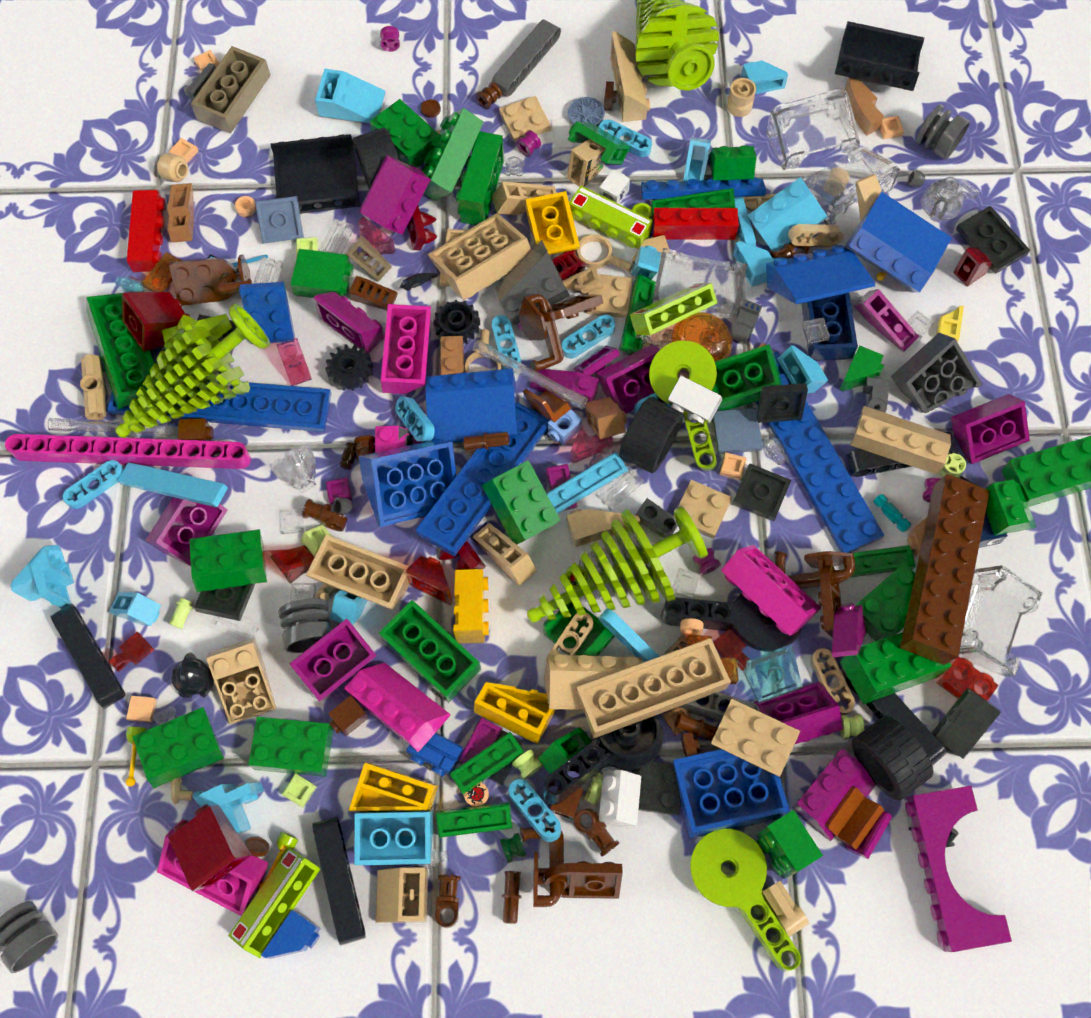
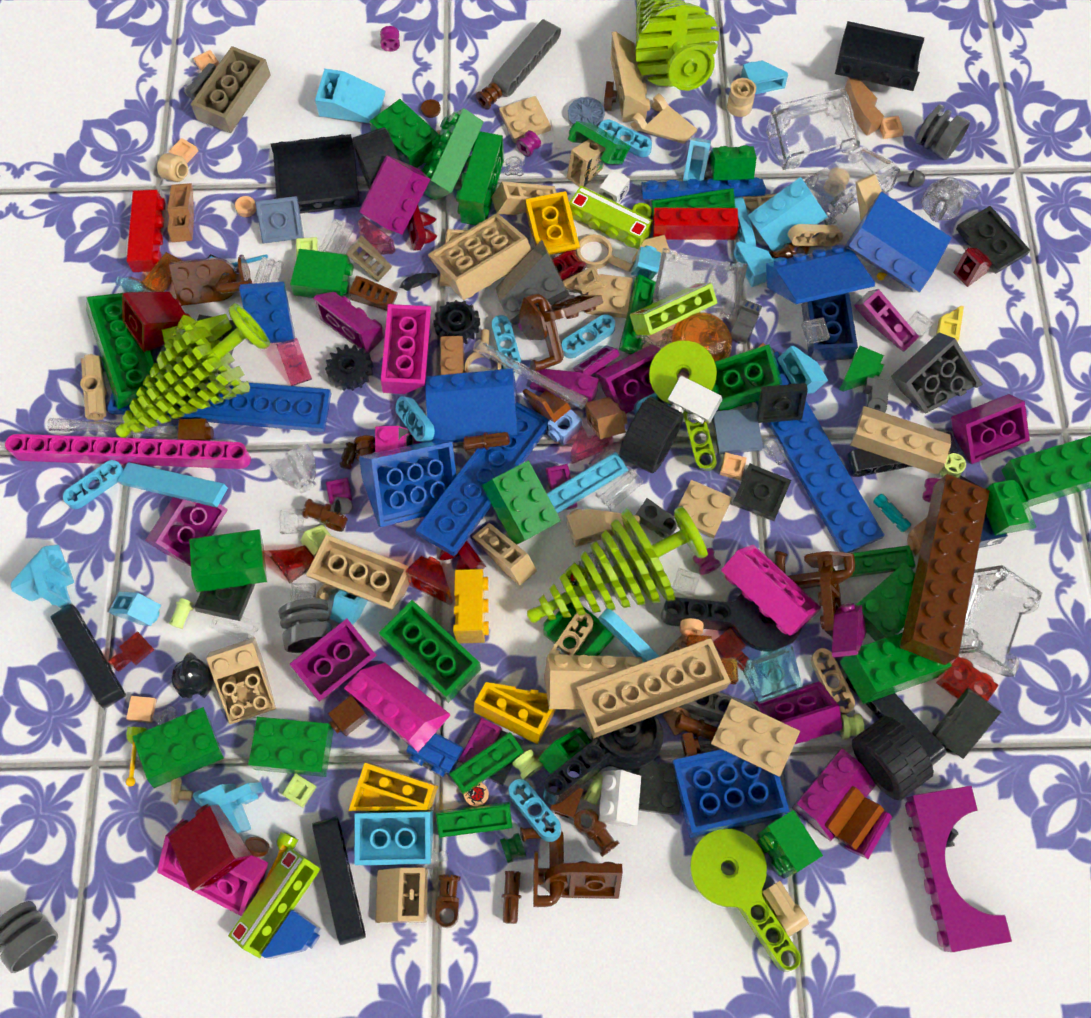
none -> tan flag [630,93,698,144]

